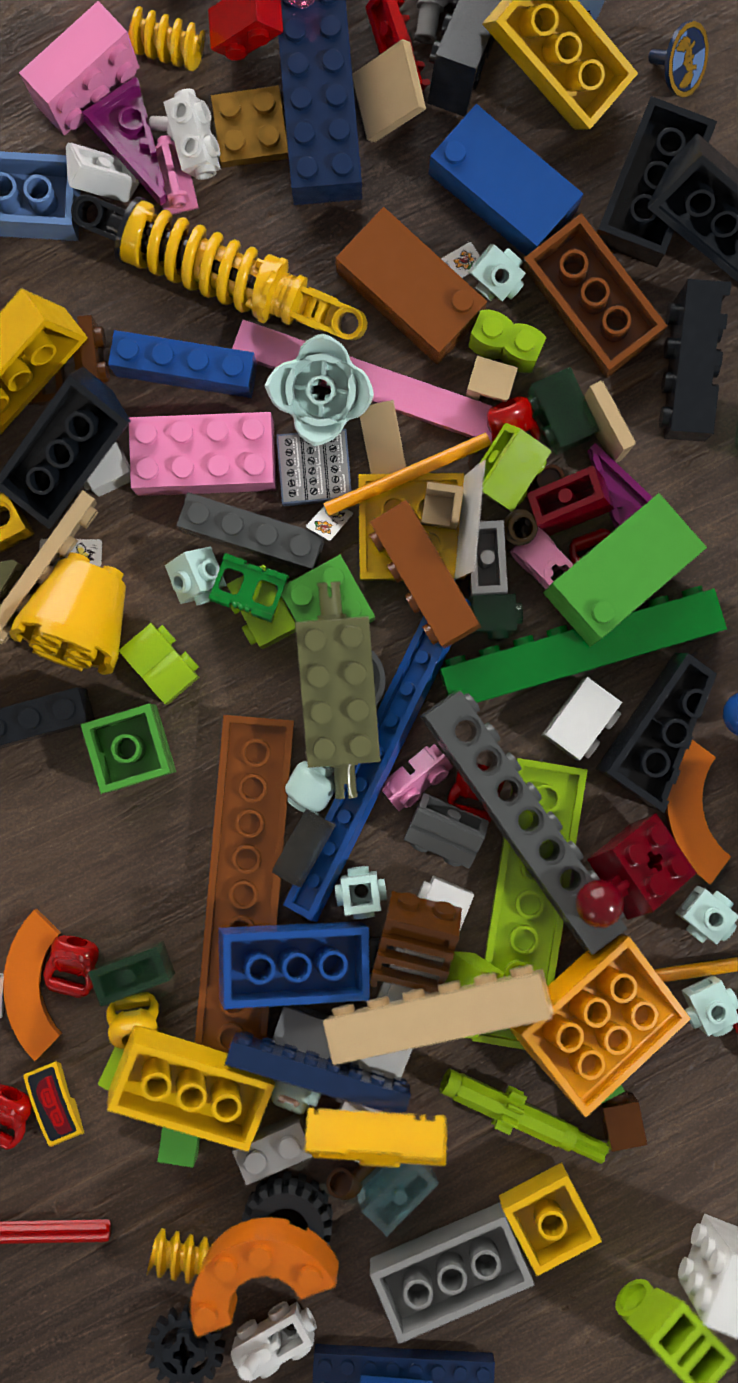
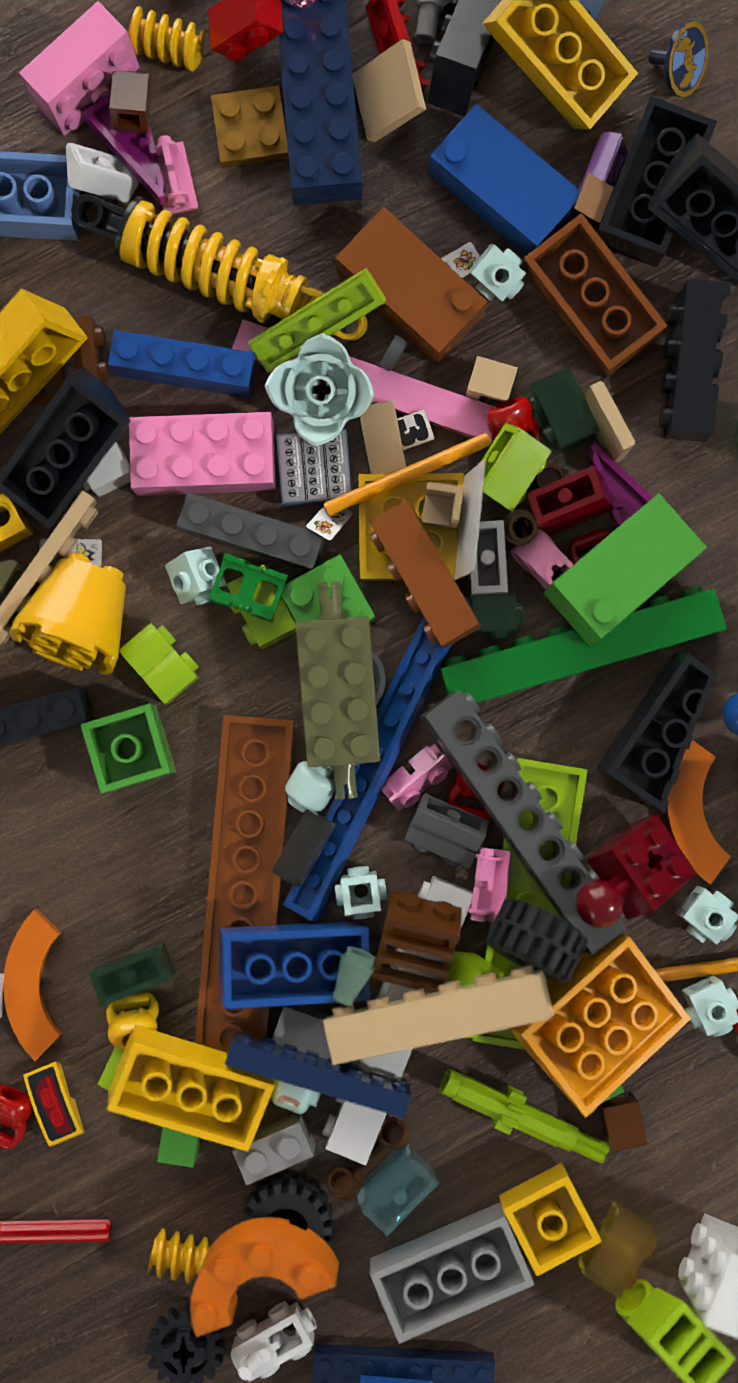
red piece [44,935,99,999] -> none
white brick [149,88,221,180] -> none
yellow piece [304,1108,448,1168] -> none
lime brick [468,310,546,373] -> none
white brick [542,677,622,760] -> none
none -> brick [109,71,151,133]
none -> lime tile [248,268,386,373]
none -> sand green cone [332,947,375,1006]
none -> dark grey tile [379,334,407,371]
none -> sticker [397,409,435,450]
none -> bright pink hinge [468,846,512,922]
none -> black tyre [485,899,588,982]
none -> medium nougat sticker [574,172,614,223]
none -> clear yellow brick [577,1200,658,1298]
none -> medium lavender brick [579,132,627,210]

